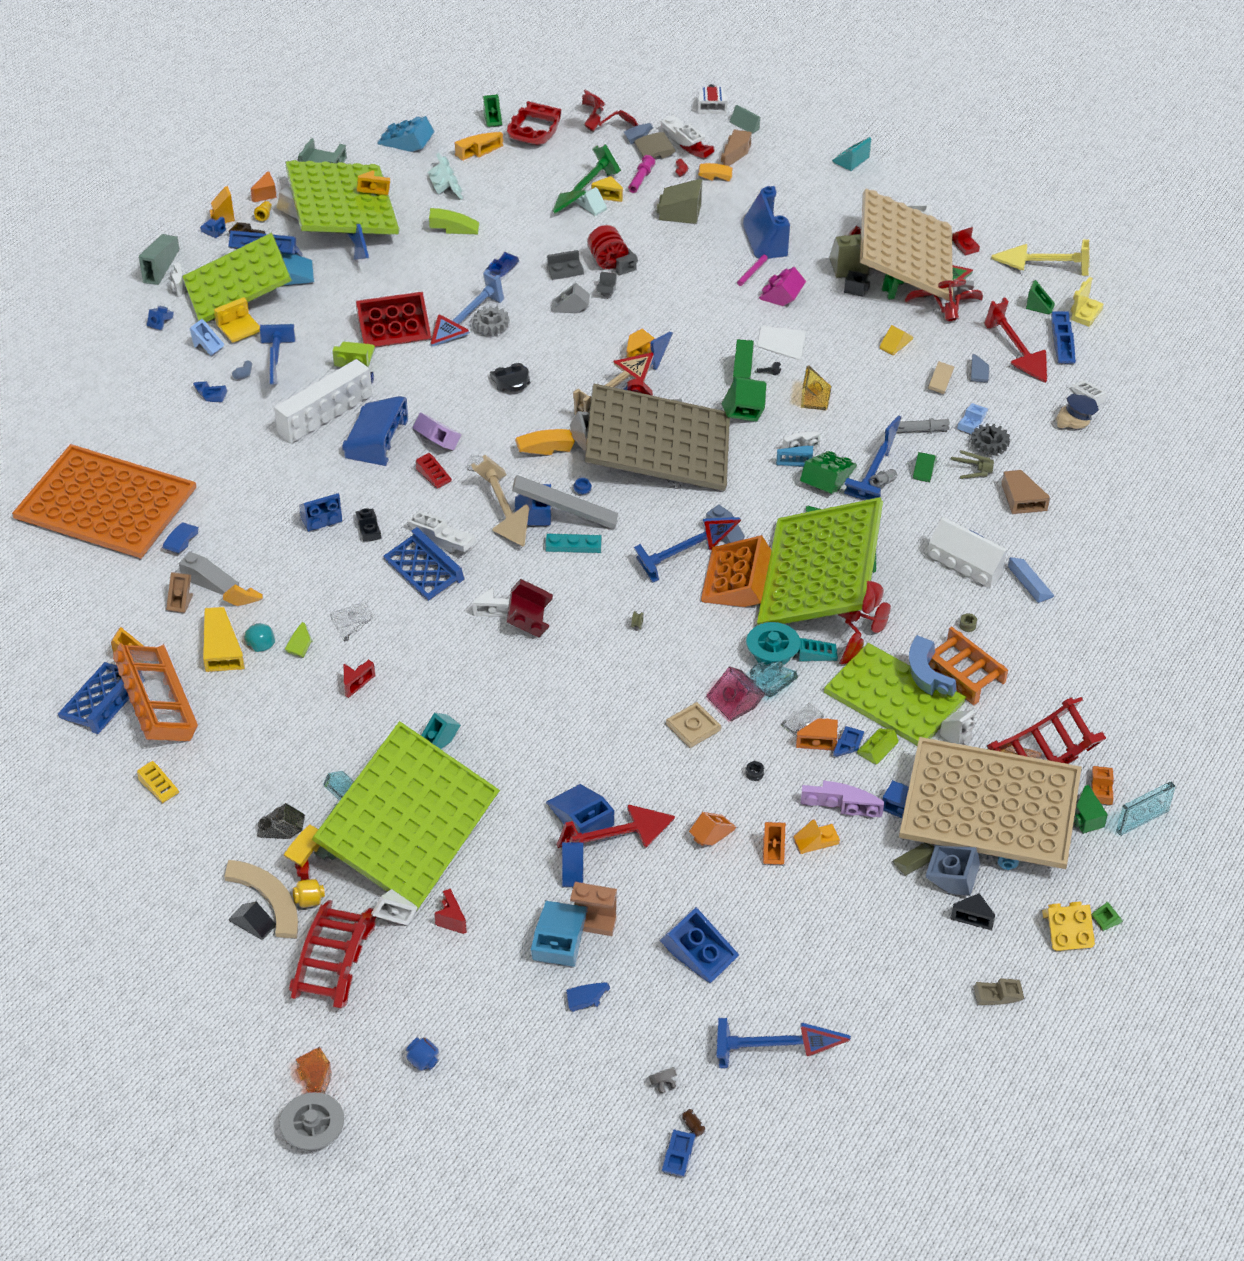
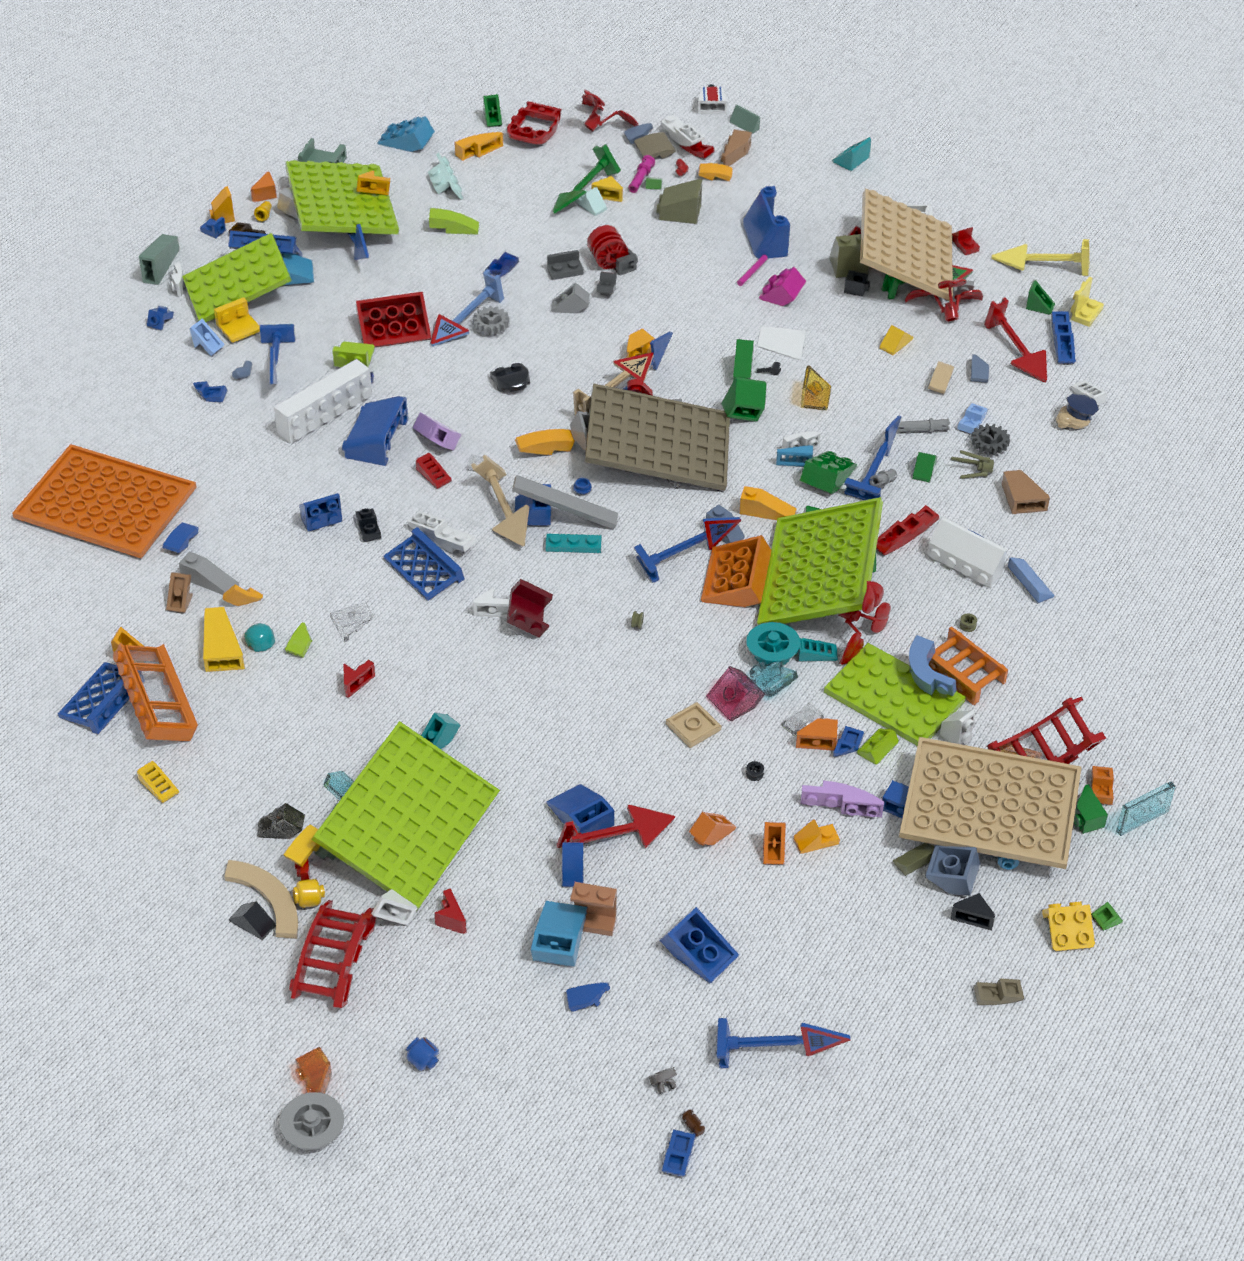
none -> bright green slope [646,177,663,190]
none -> light orange slope [739,486,797,520]
none -> red slope [876,505,940,555]

